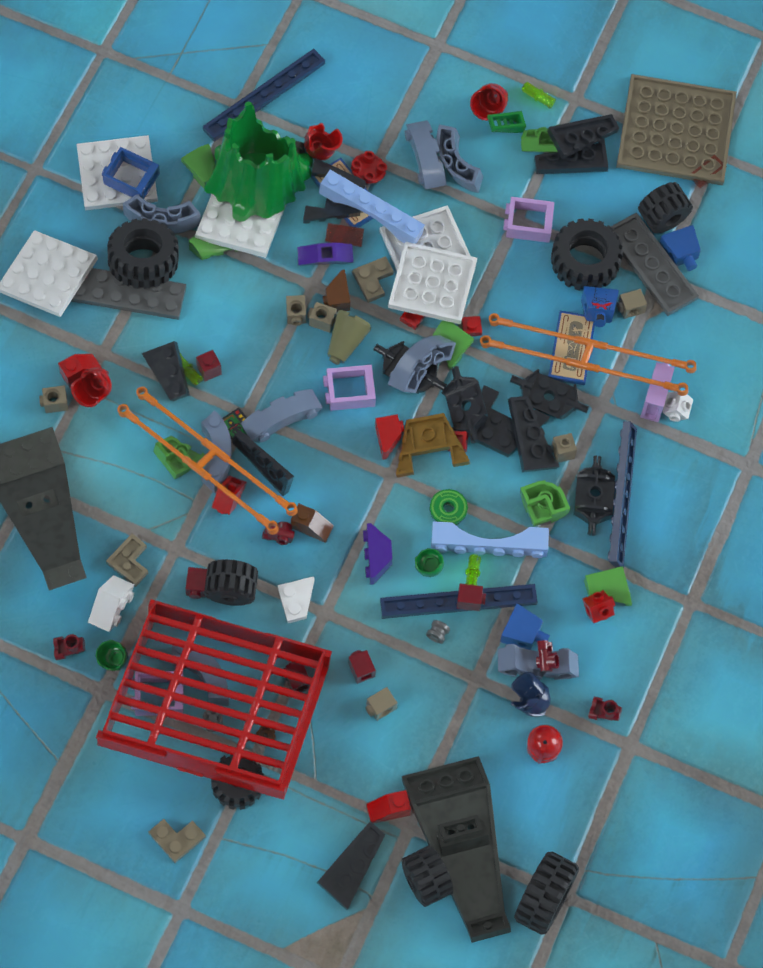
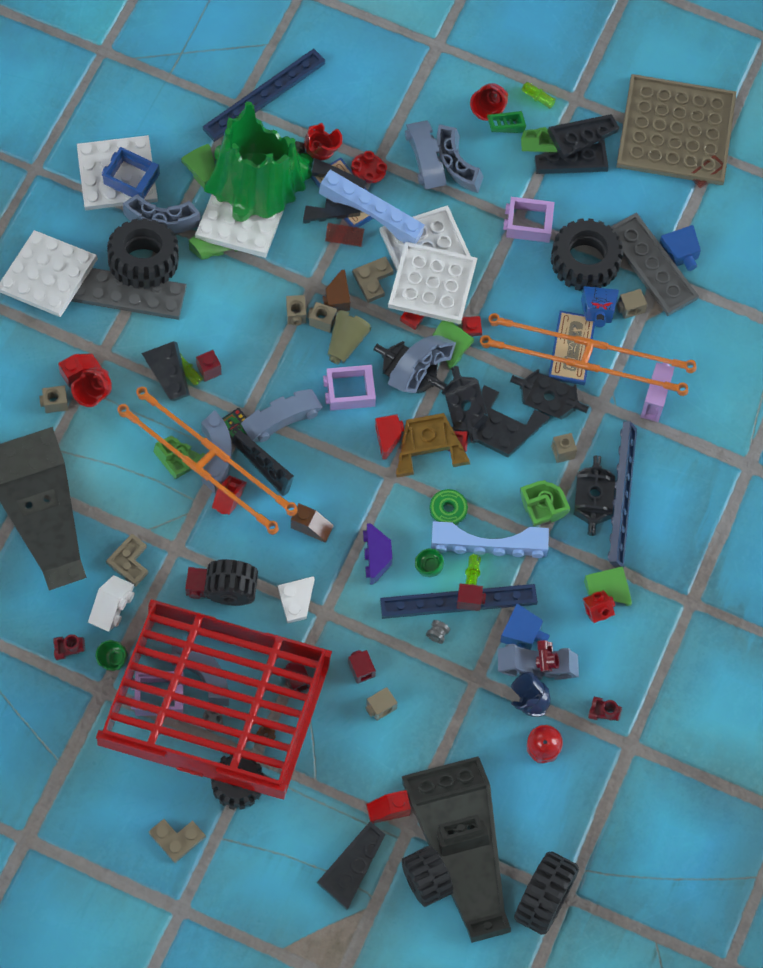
dark red plate [262,522,295,545] -> none
dark purple slope [297,243,354,266] -> none
black wing [508,396,560,472] -> none
black wheel [638,182,693,234] -> none
white brick [663,390,693,422] -> none

